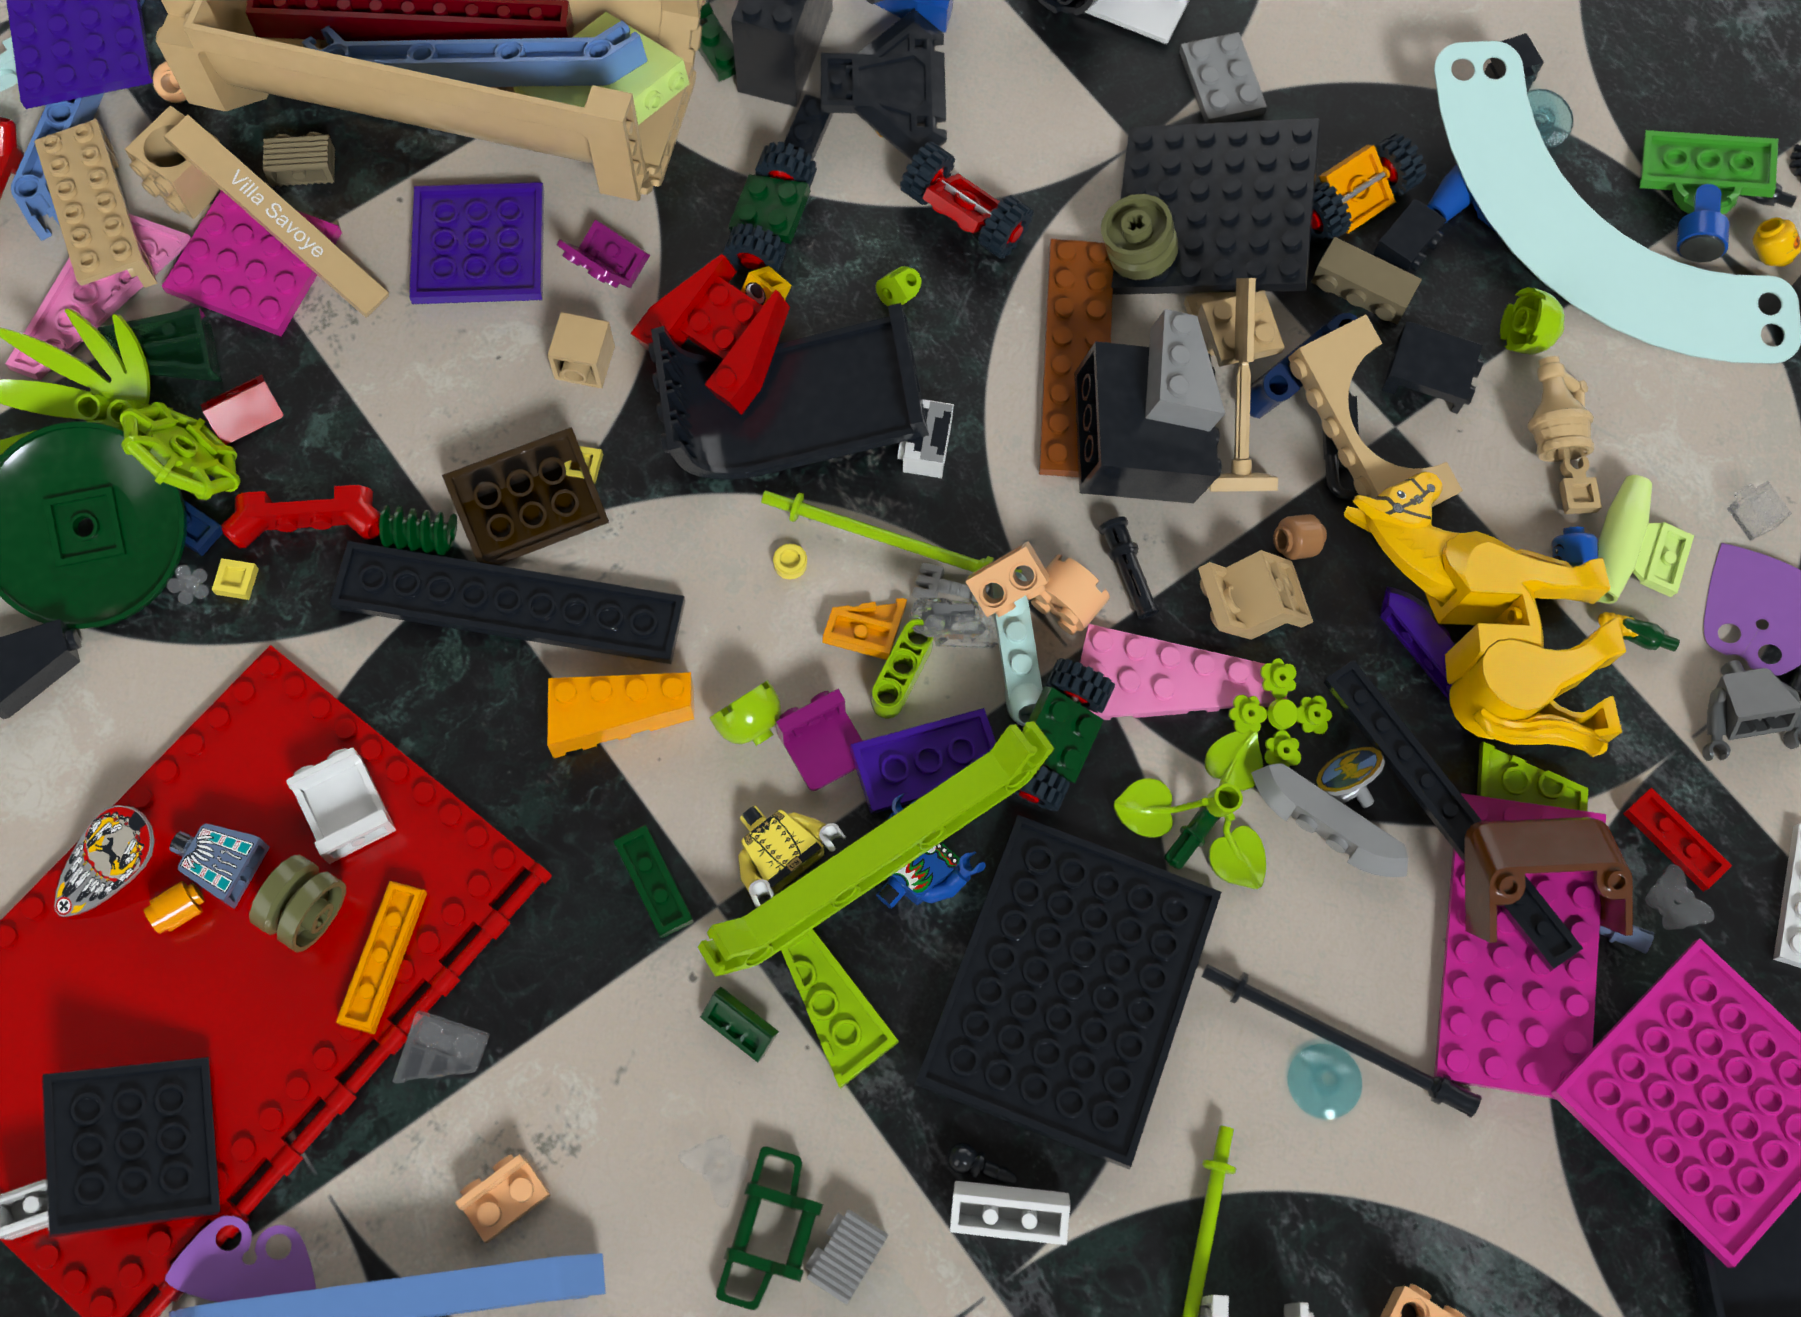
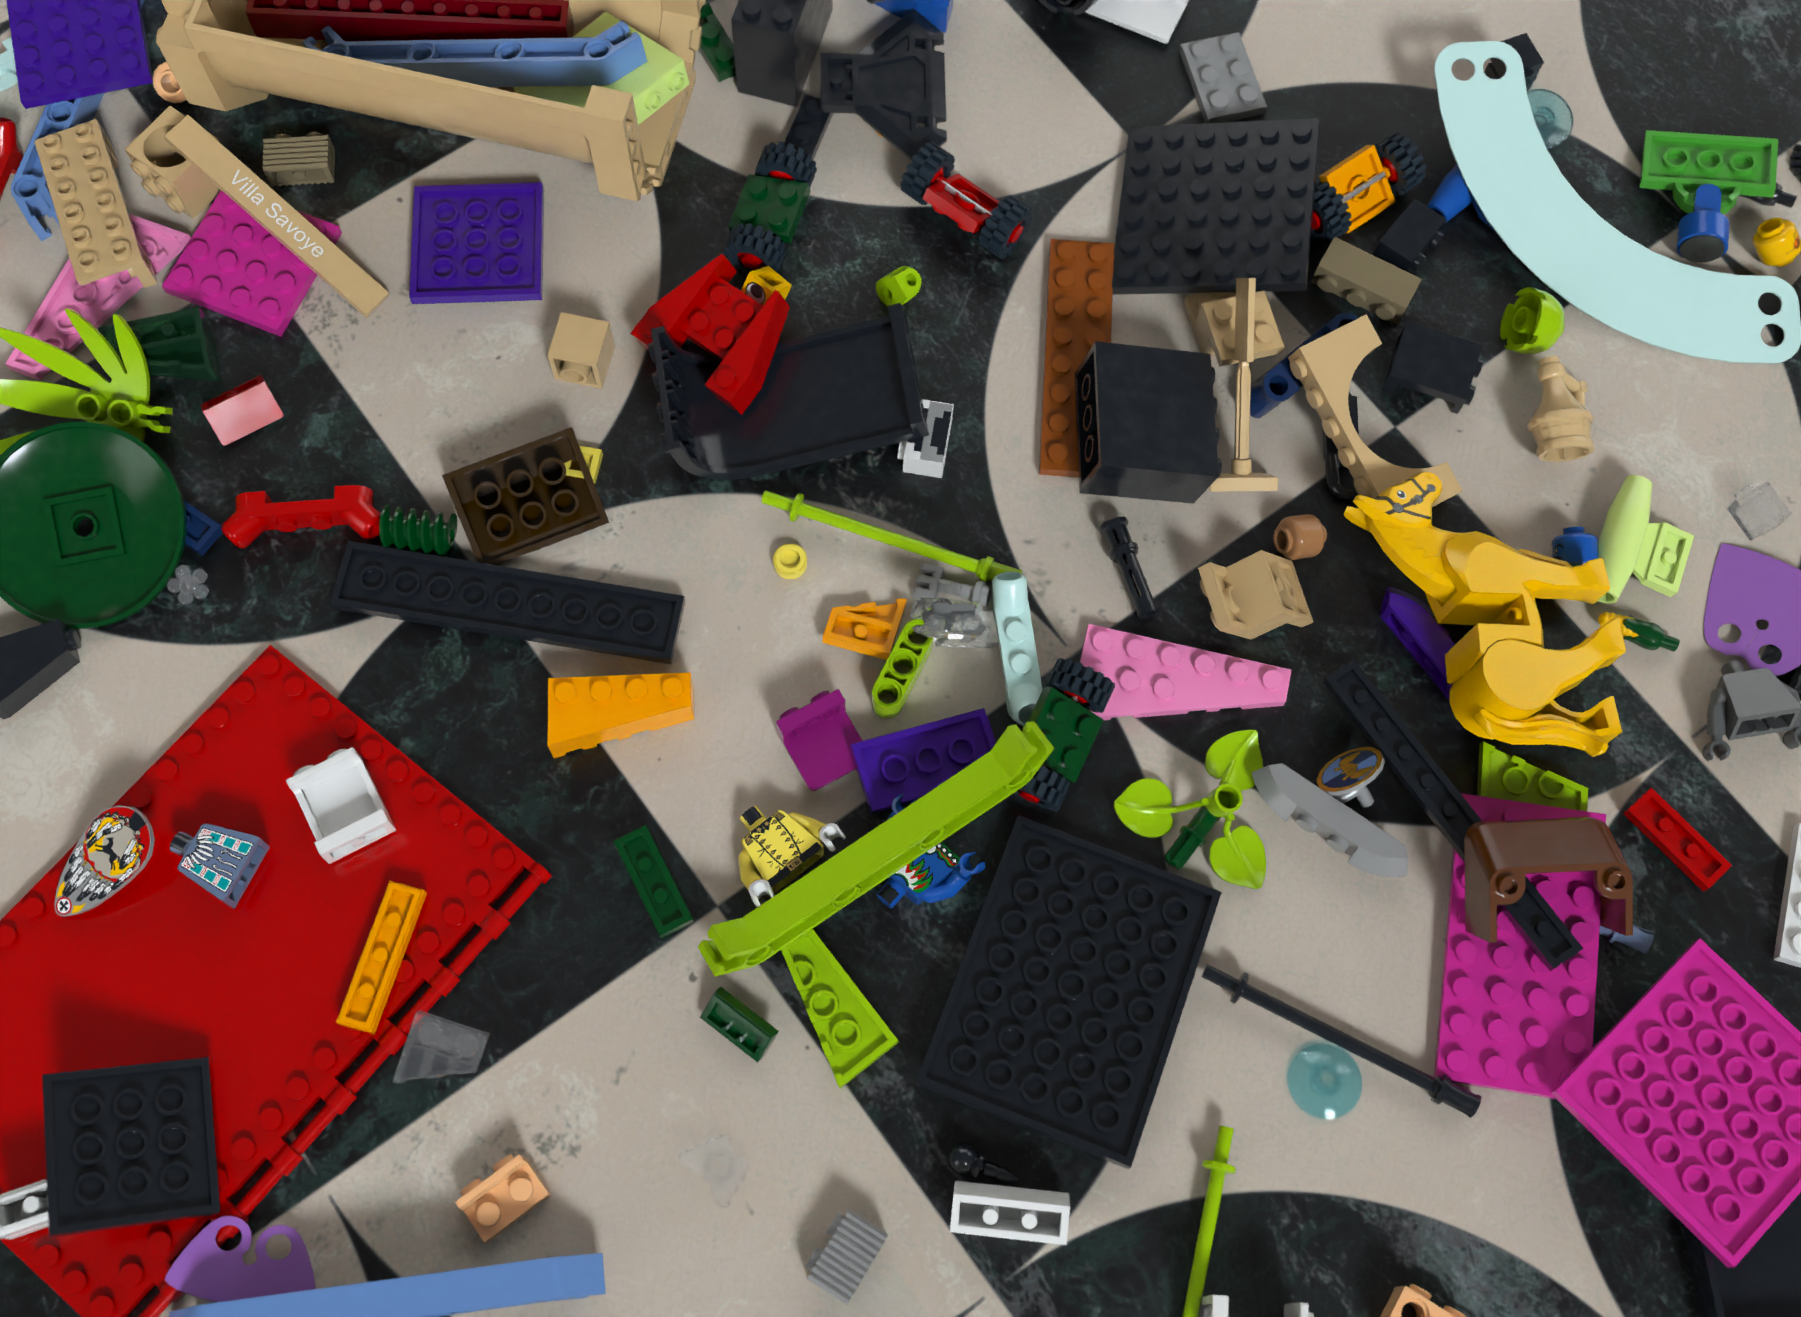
lime plate [120,402,240,500] -> none
light orange brick [143,881,205,934] -> none
light yellow tile [212,558,259,600] -> none
olive wheel [249,855,346,952] -> none
magenta bracket [556,220,650,288] -> none
lime cylinder [709,680,781,746] -> none
dark green bar [716,1146,823,1311] -> none
light nougat brick [965,541,1050,617] -> none
light nougat brick [1031,554,1110,635] -> none
olive wheel [1101,194,1178,280] -> none
light grey wedge [1145,309,1226,431] -> none
lime plant [1229,658,1332,767] -> none
tan plate [1559,456,1602,514] -> none
clear animal [1645,864,1714,930] -> none

